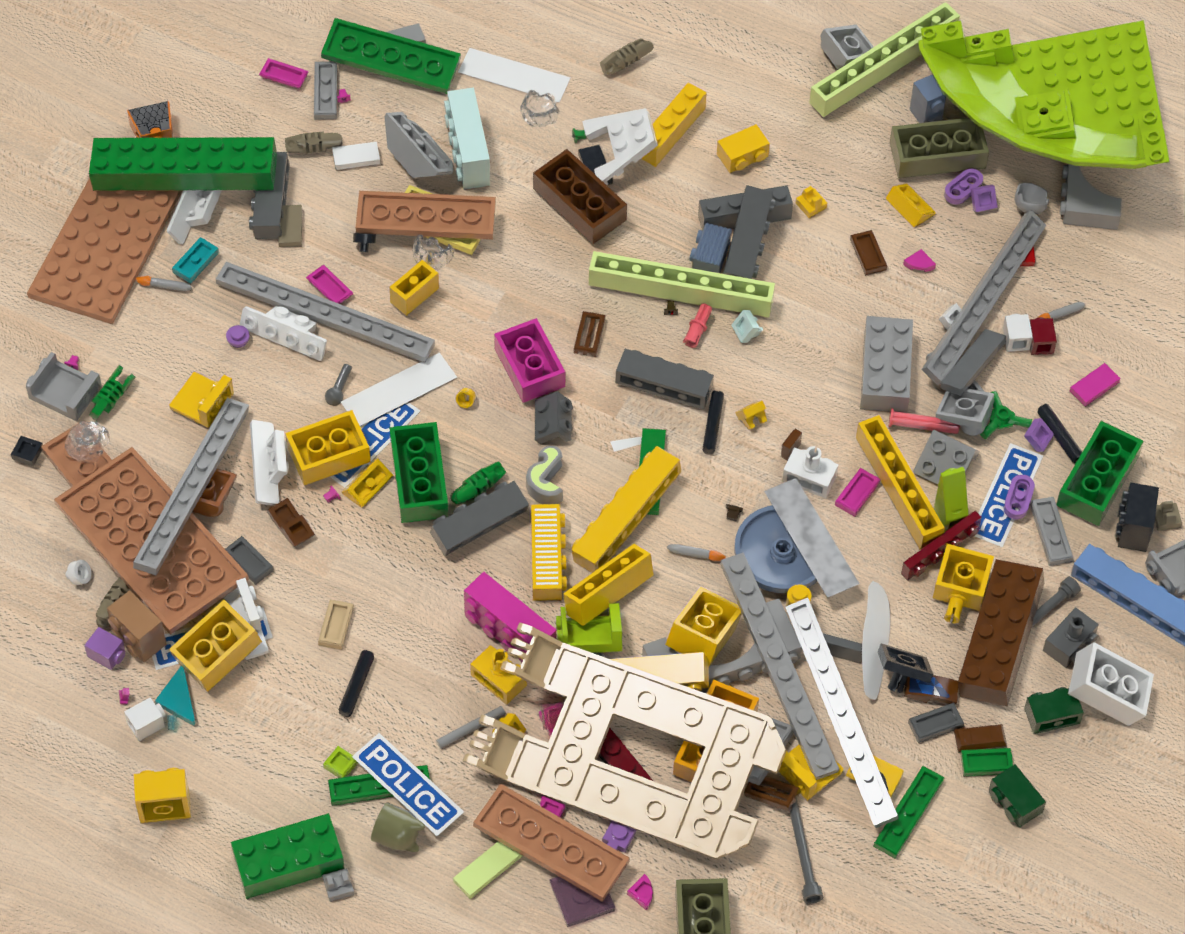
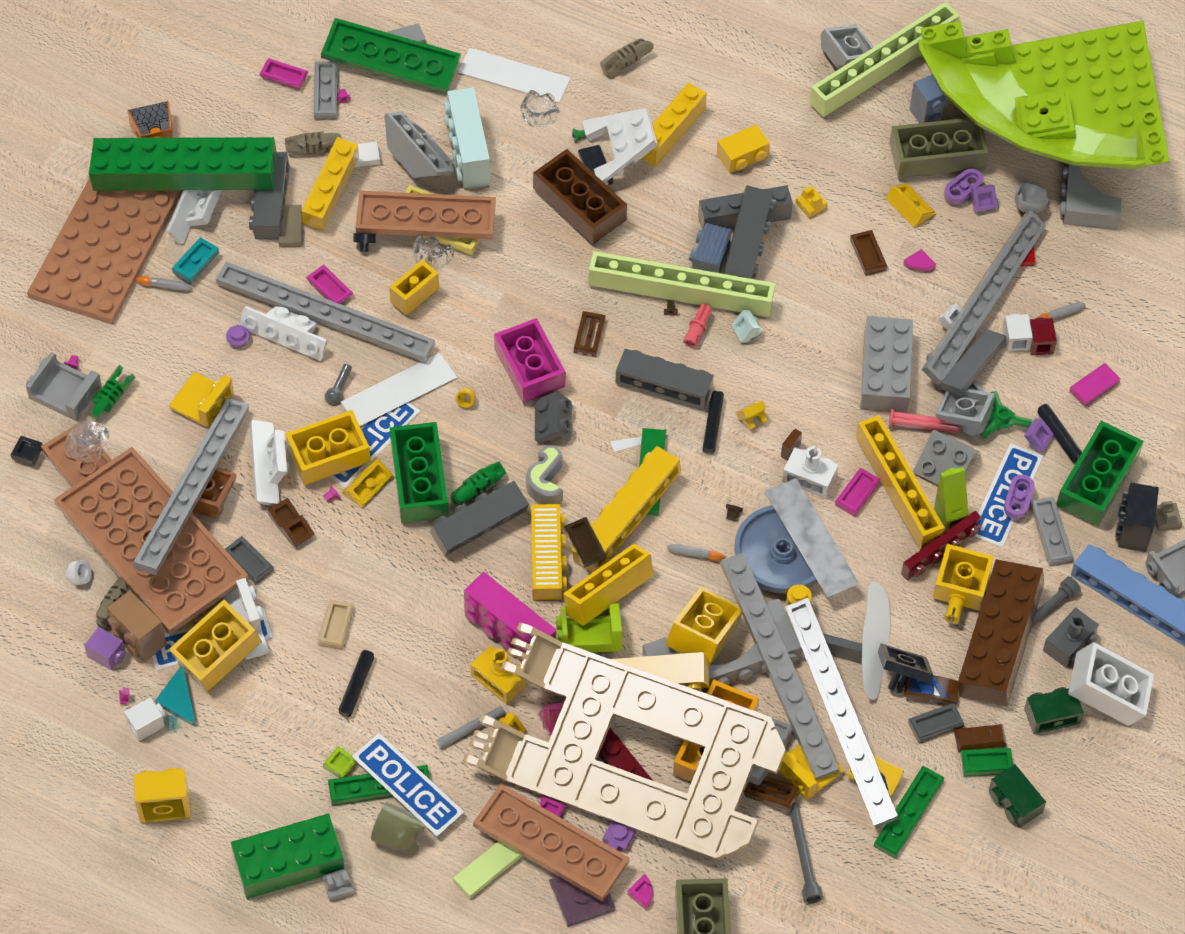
none -> yellow brick [301,137,359,231]
none -> dark brown tile [564,517,607,568]

